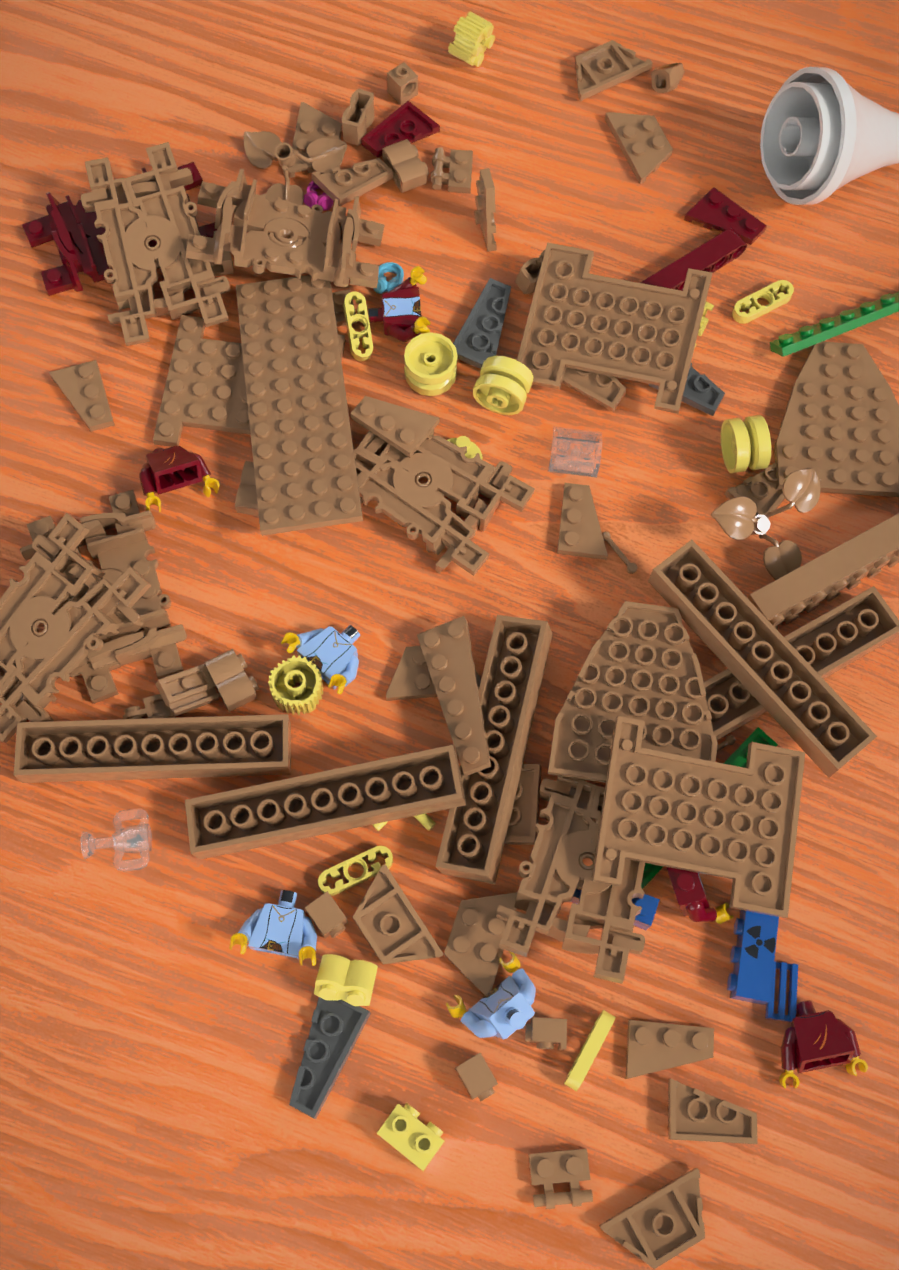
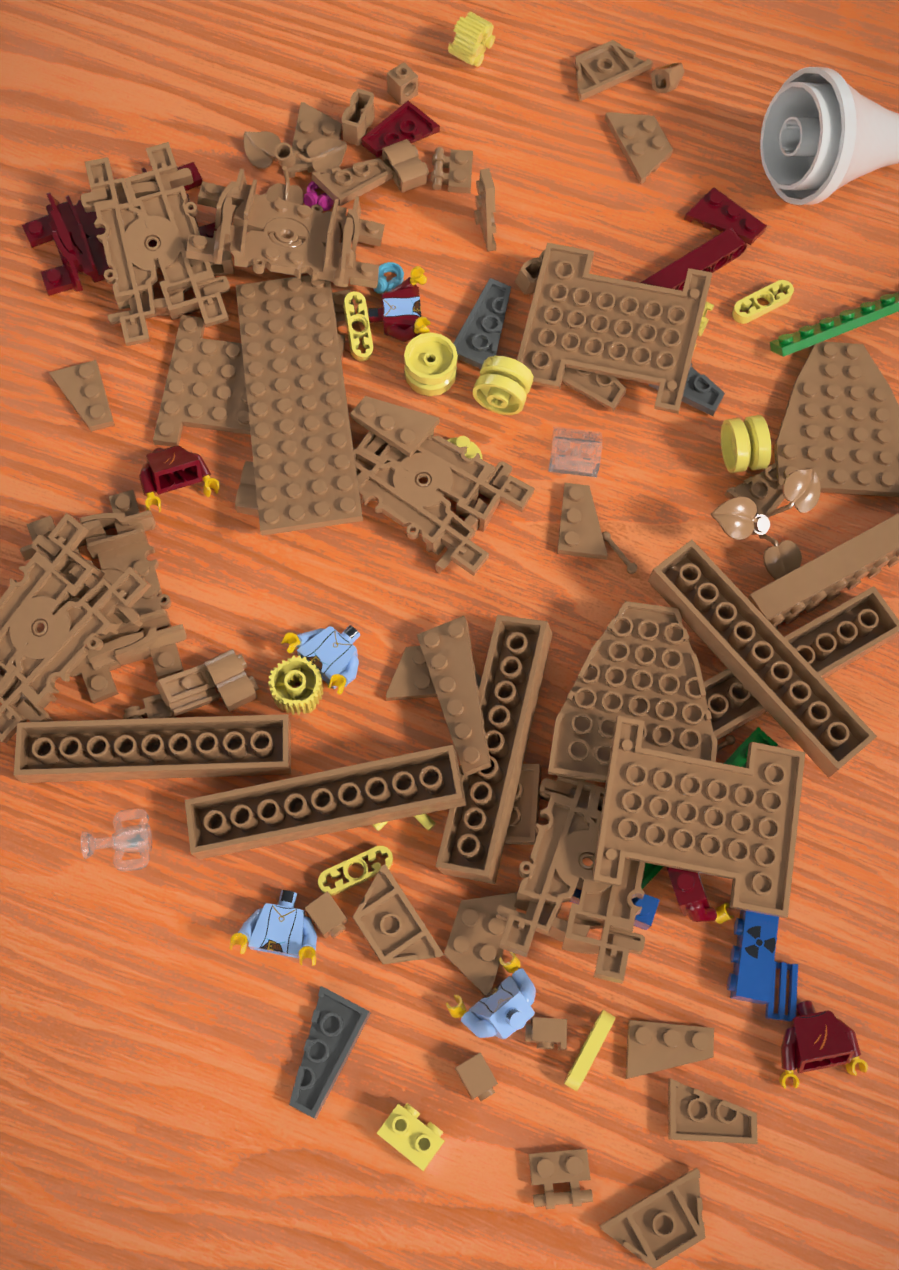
light yellow brick [314,954,378,1006] -> none

